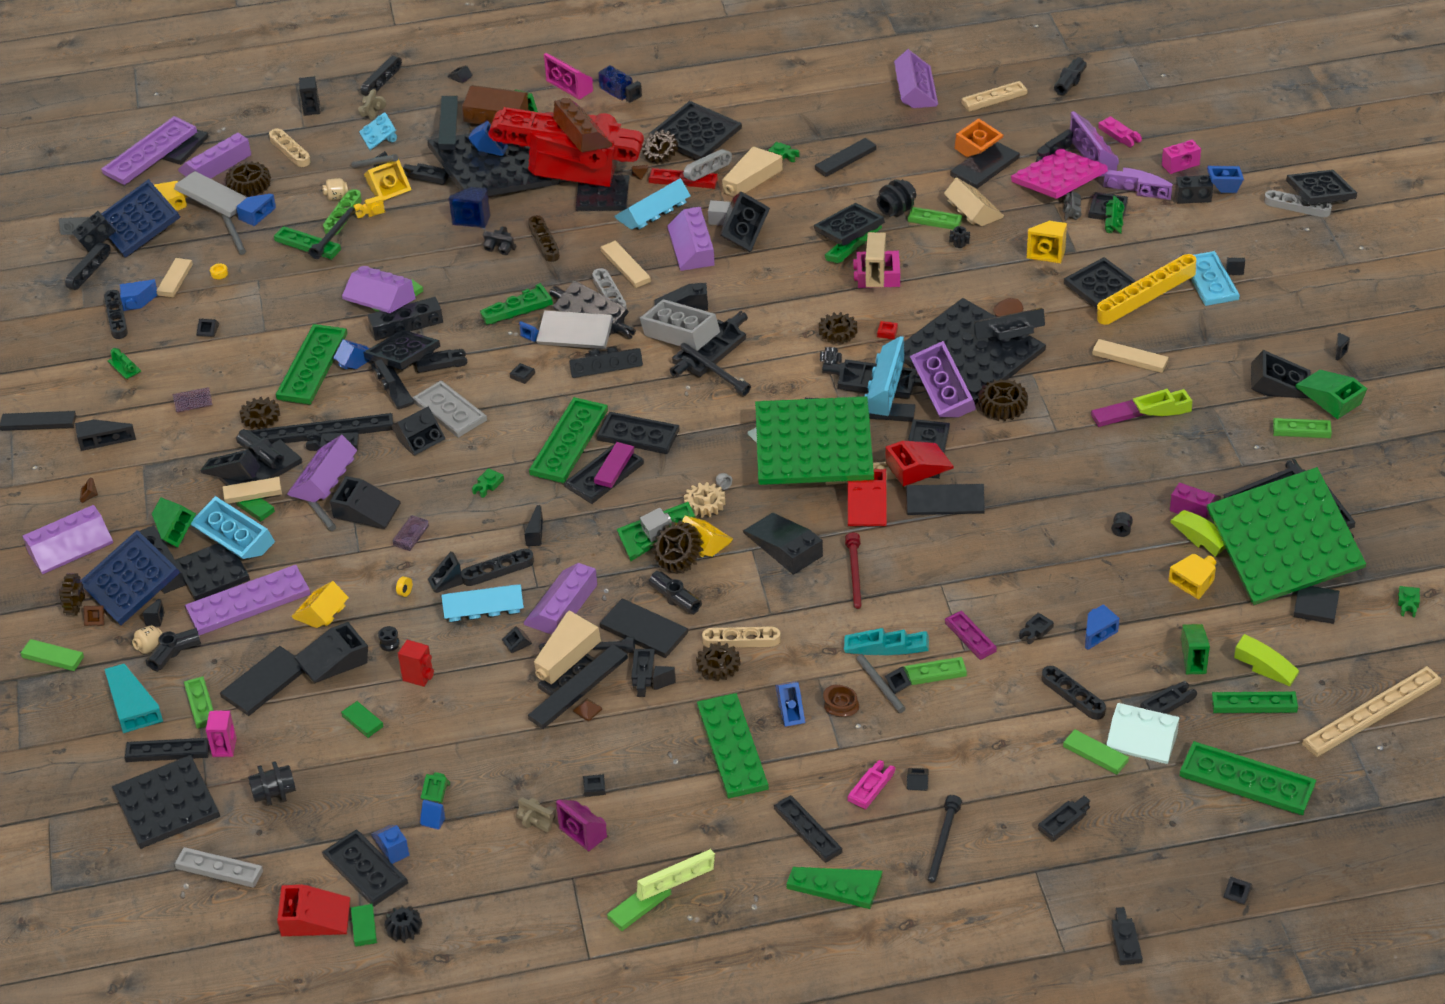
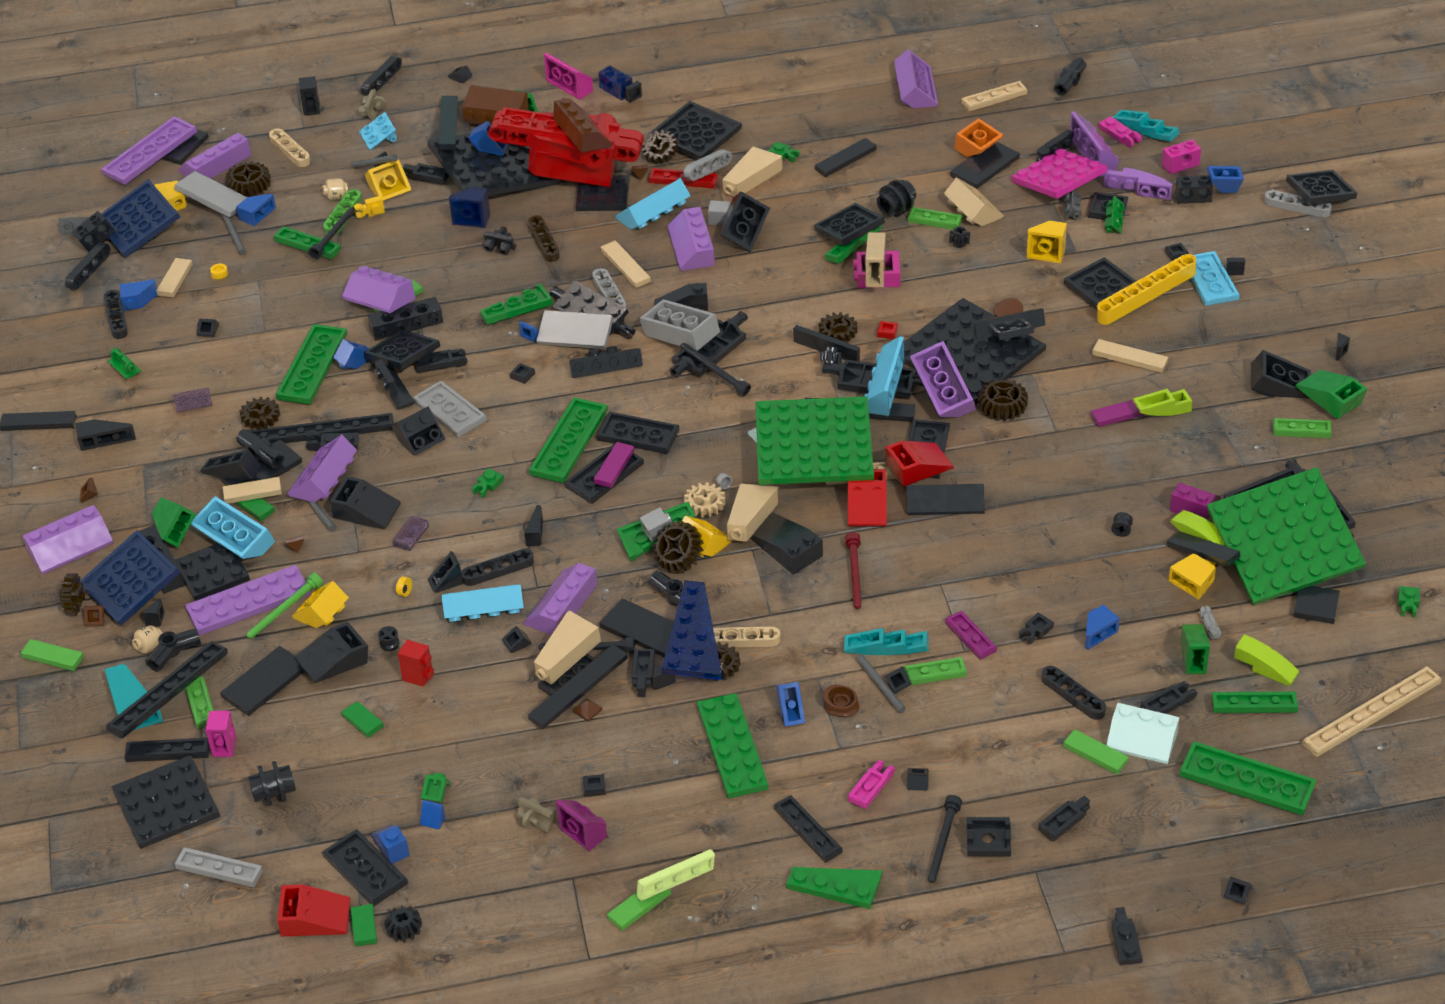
none -> black tile [106,641,228,739]
none -> bright green piece [247,572,324,639]
none -> reddish brown slope [284,535,304,553]
none -> clear blue wing [662,580,722,680]
none -> tan slope [727,484,778,542]
none -> black tile [793,325,860,361]
none -> black piece [966,817,1011,857]
none -> teal slope [1113,110,1180,142]
none -> black tile [1165,243,1189,261]
none -> black tile [1167,531,1241,567]
none -> light grey axle [1199,605,1221,640]

